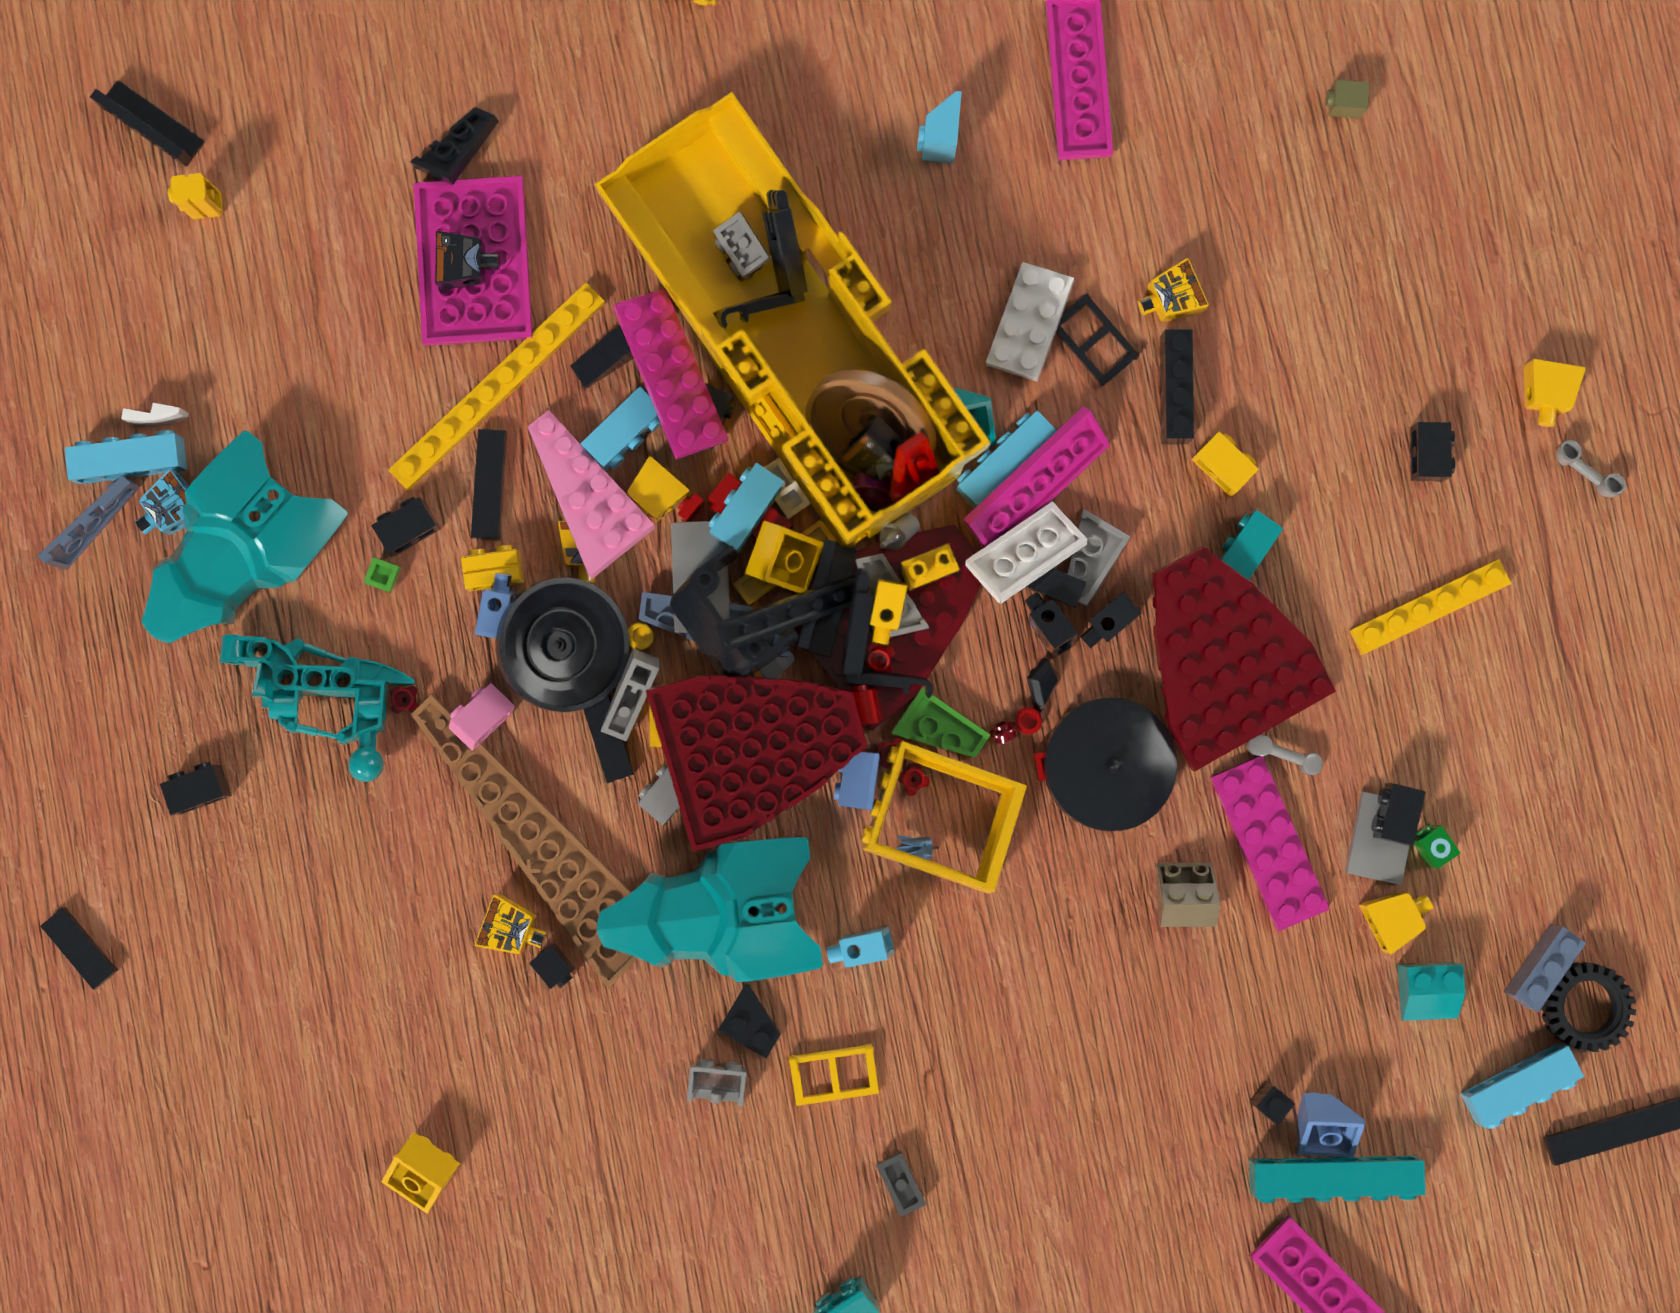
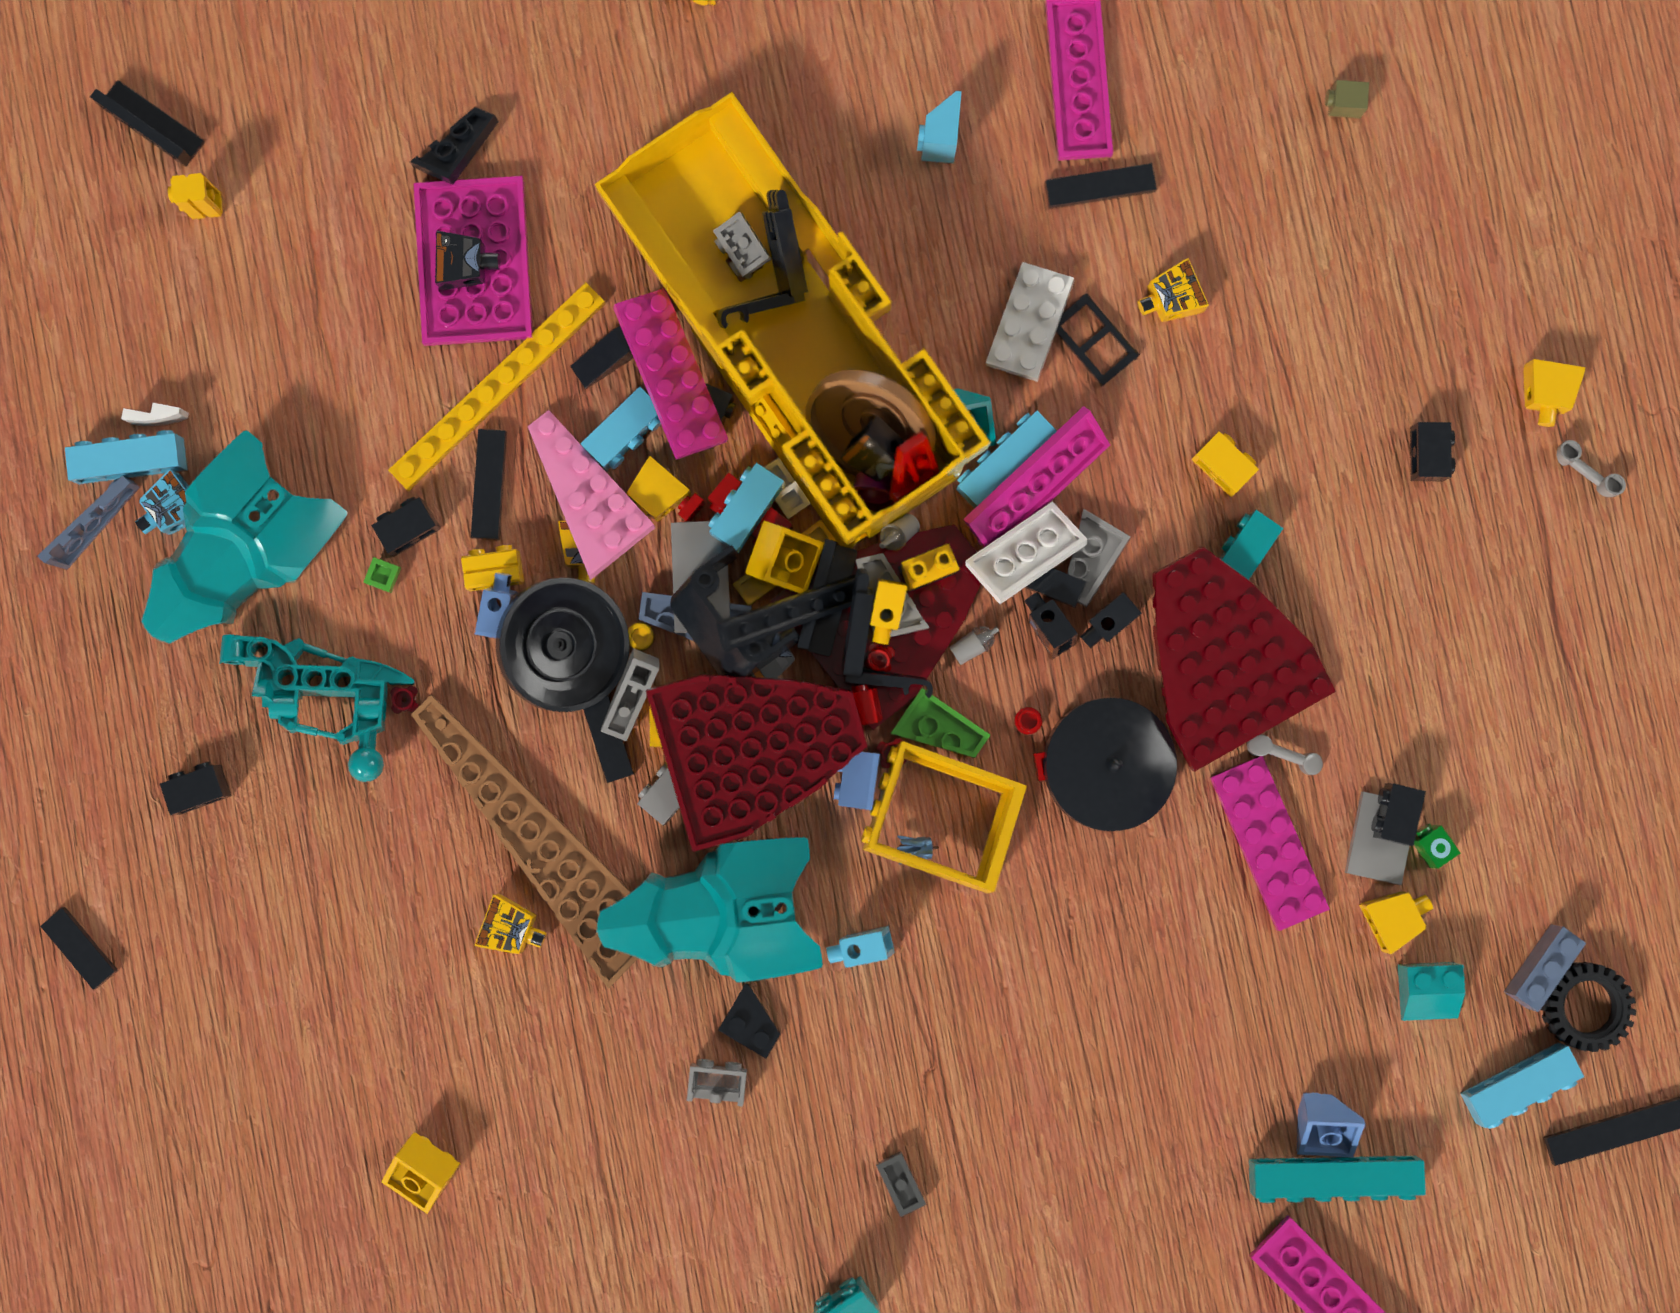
bright pink brick [449,683,515,751] -> none
black brick [529,943,576,989] -> none
yellow window [788,1043,879,1106] -> none
red plate [897,763,930,796] -> none
dark red plate [989,720,1018,744] -> none
black piece [1027,658,1059,713] -> none
dark tan slope [1156,862,1221,927] -> none
black brick [1160,329,1194,444] -> none
black brick [1249,1081,1295,1126] -> none
yellow plate [1349,559,1512,655] -> none
none -> light grey piece [949,626,999,665]
none -> black tile [1044,163,1157,209]

